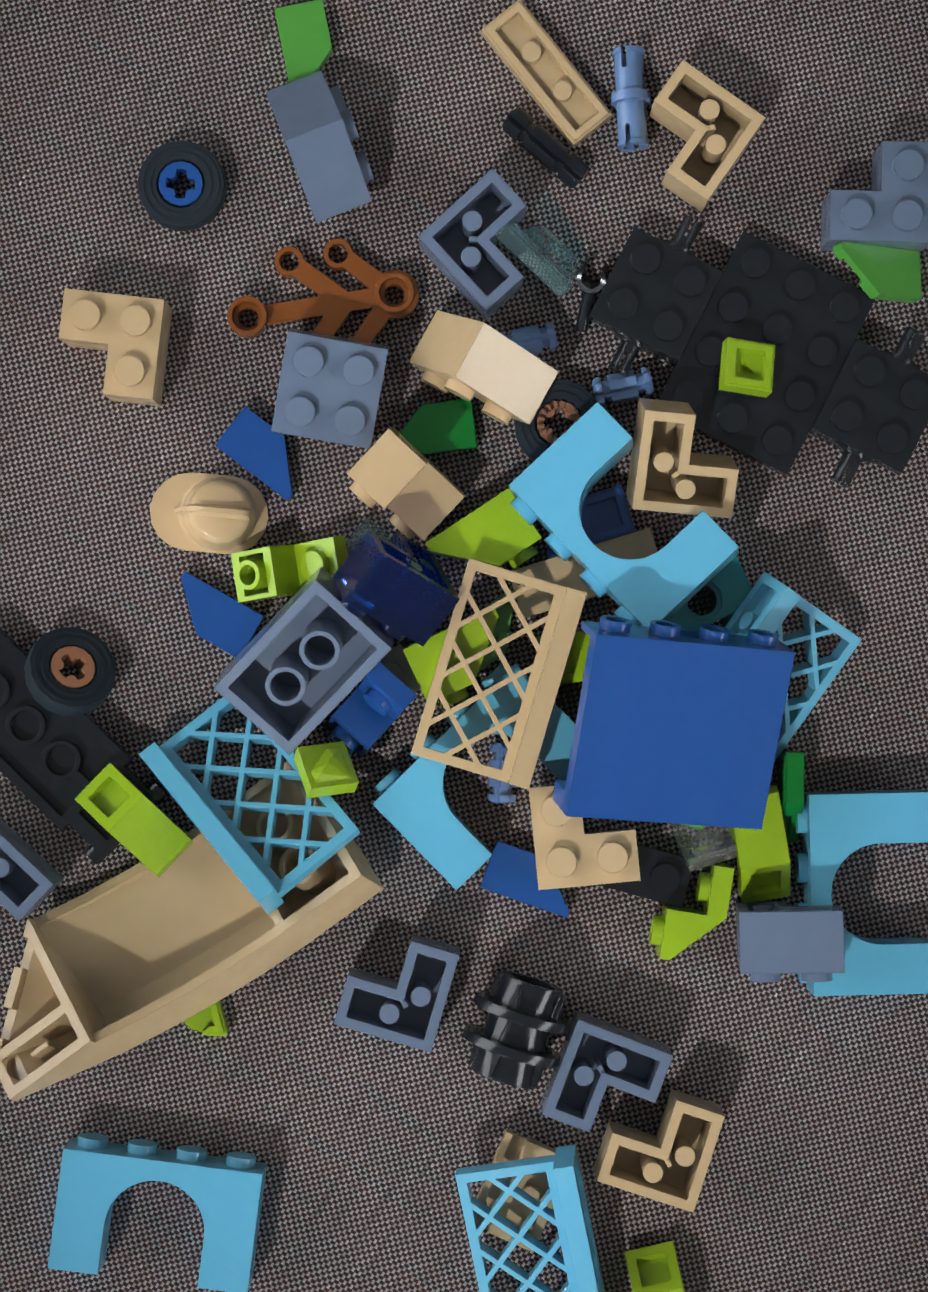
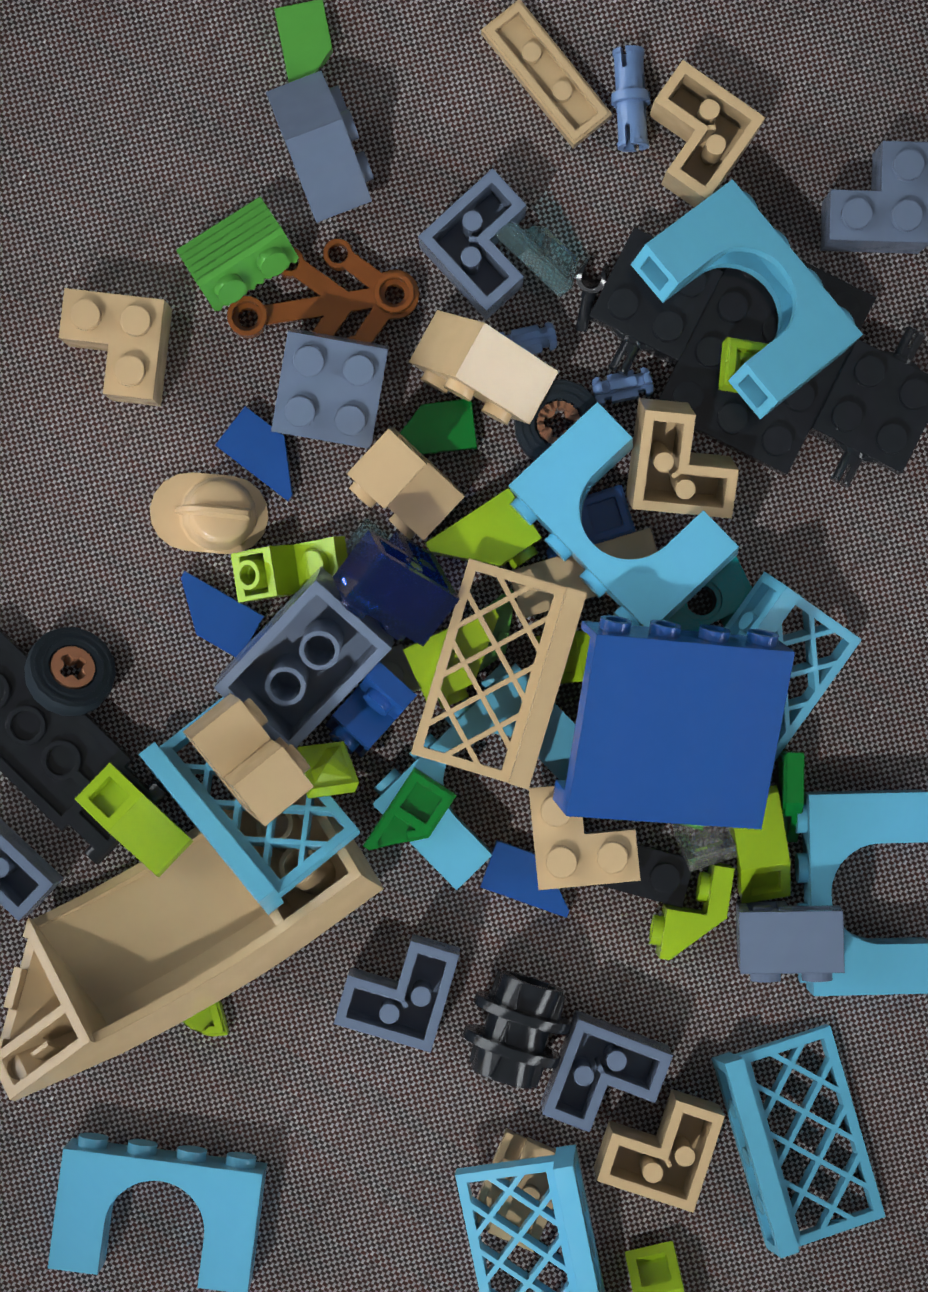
black bush [137,140,227,232] -> none
medium blue piece [487,743,517,803] -> none
black axle [503,107,588,188] -> none
bright green tile [833,241,922,304] -> none
none -> bright green brick [176,197,299,311]
none -> tan brick [183,693,314,826]
none -> green tile [363,767,457,850]
none -> medium azure arch [631,179,863,419]
none -> medium azure fence [712,1024,886,1258]

